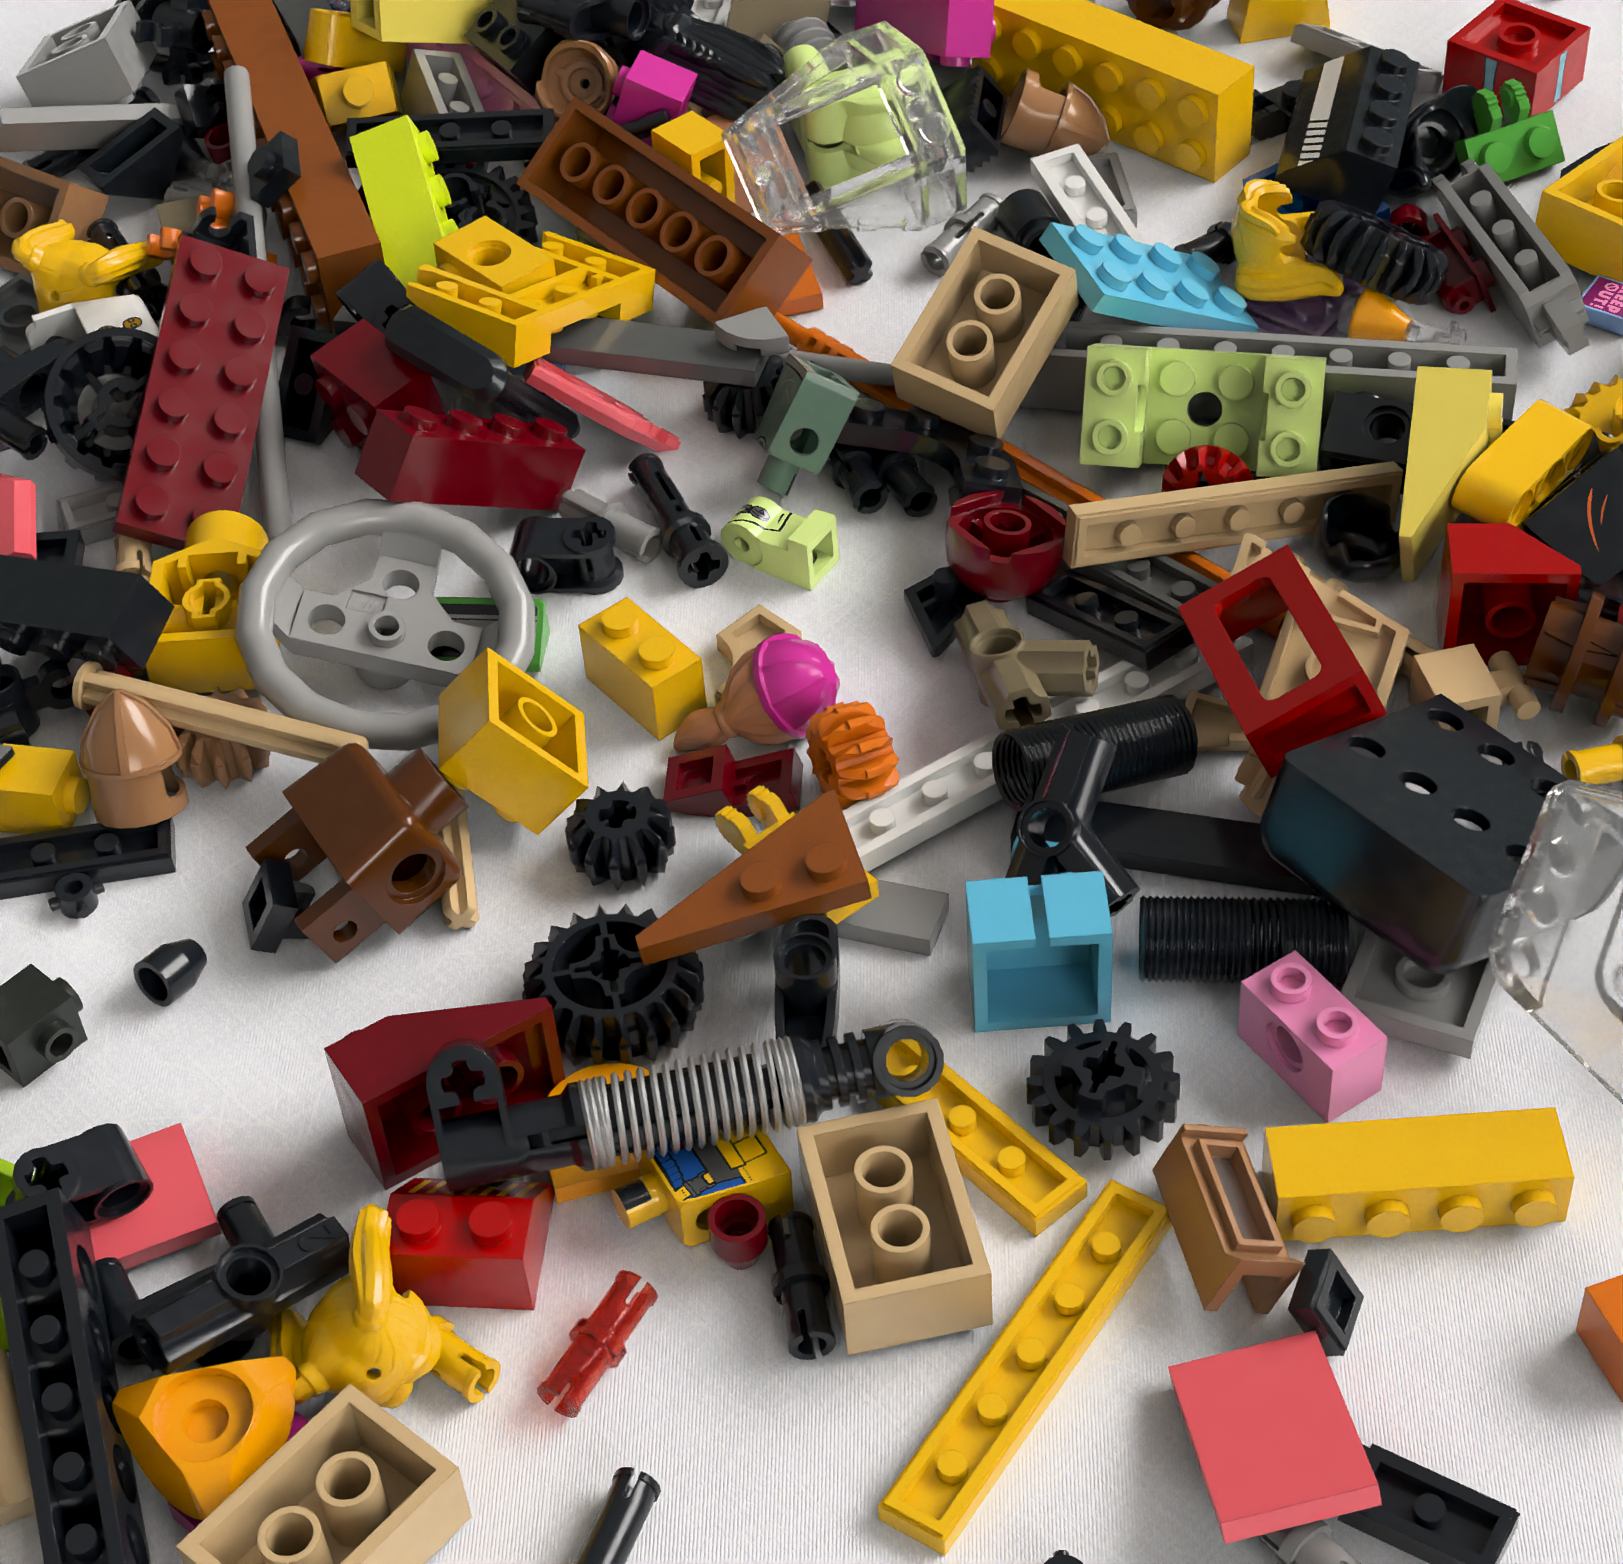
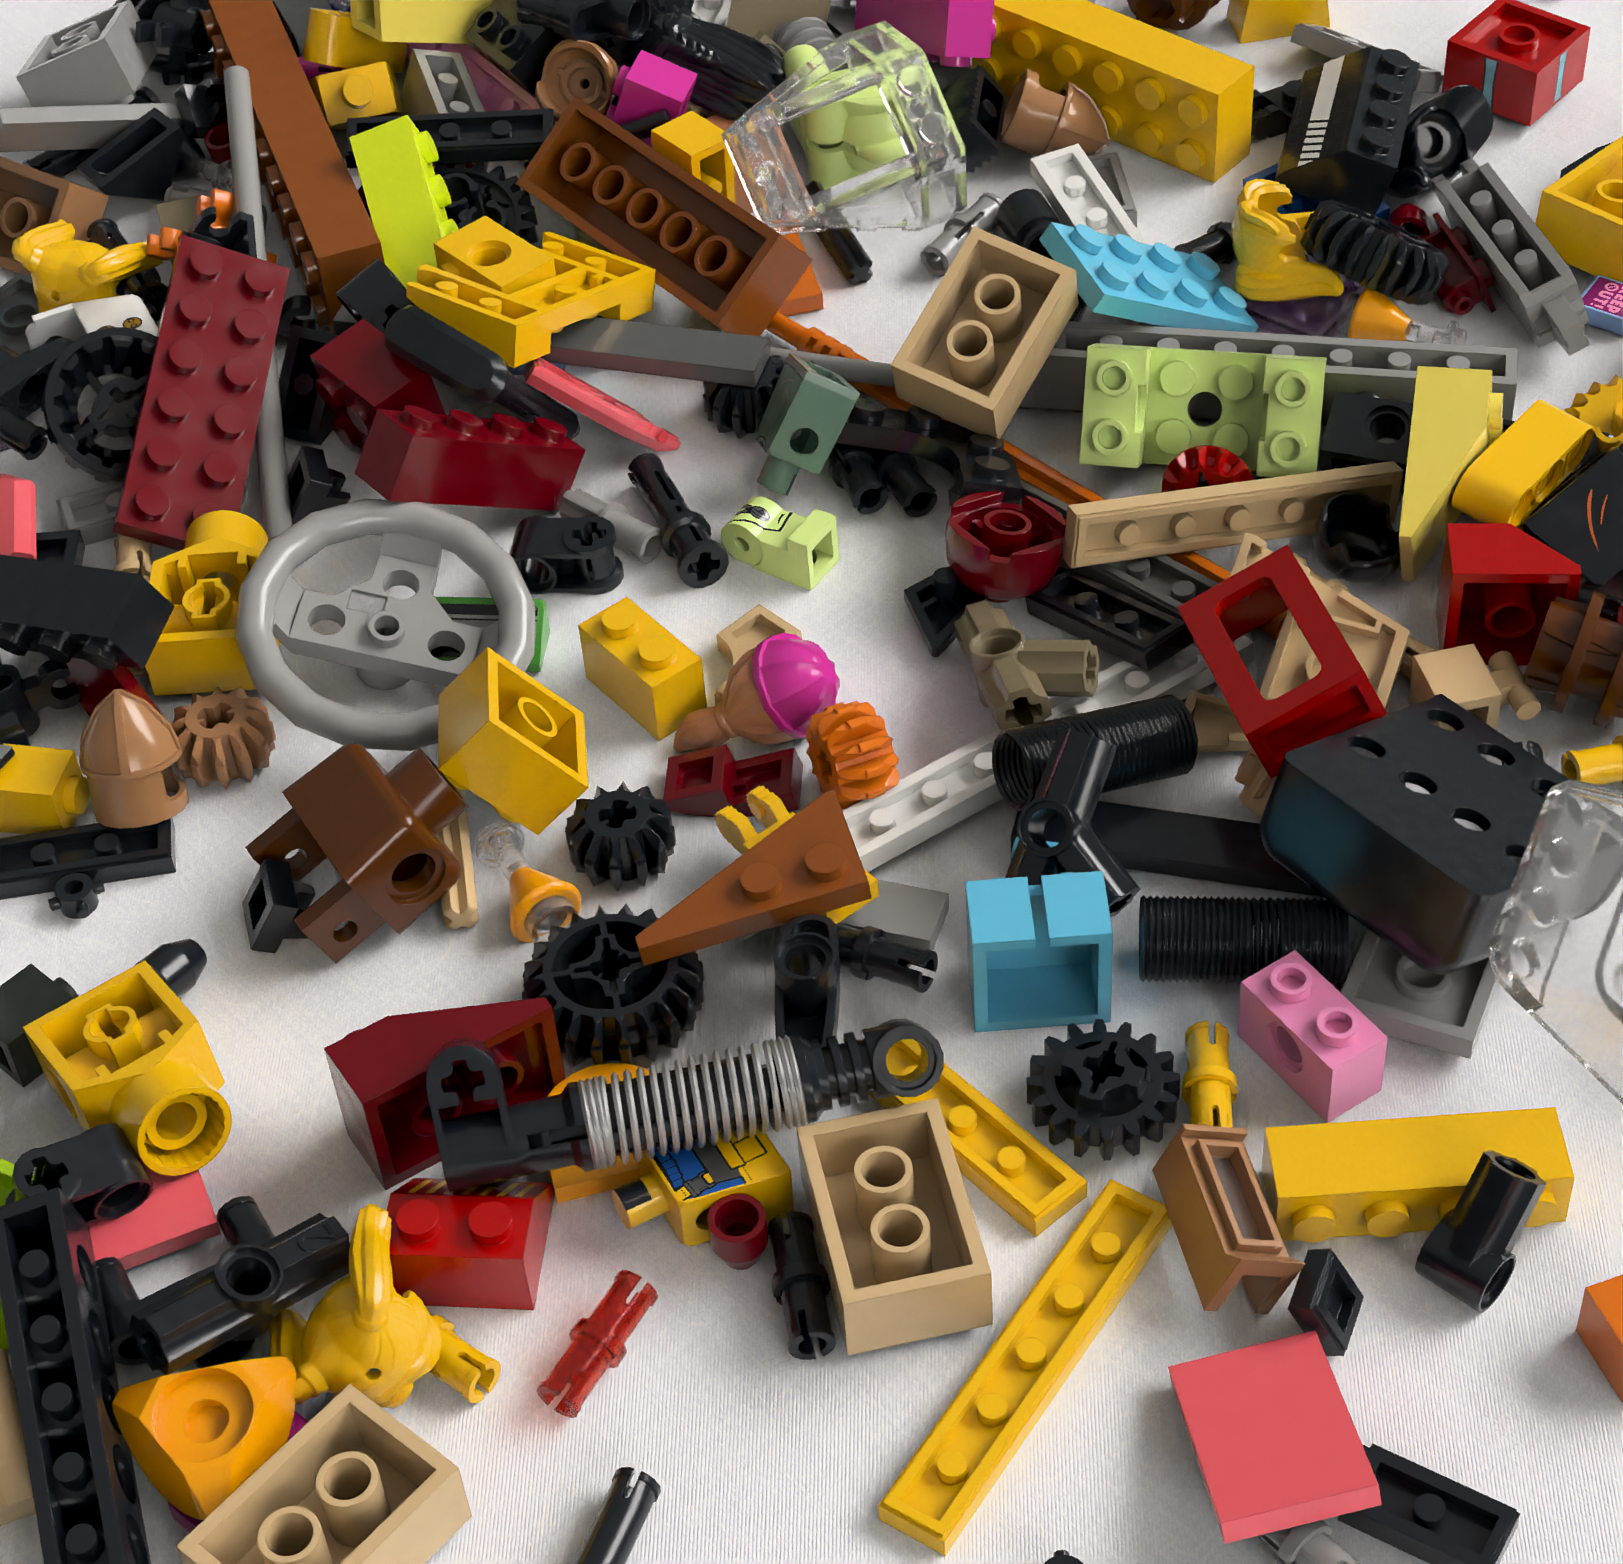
tan axle [72,661,369,764] -> none
black plate [247,130,301,208] -> none
light grey tile [714,306,790,356] -> none
bright green hinge [1454,78,1565,183] -> none
none -> yellow brick [22,960,232,1176]
none -> black tile [288,445,351,524]
none -> piece [476,822,581,943]
none -> black pin [836,923,938,993]
none -> yellow pin [1181,1021,1238,1128]
none -> black piece [1415,1150,1547,1313]

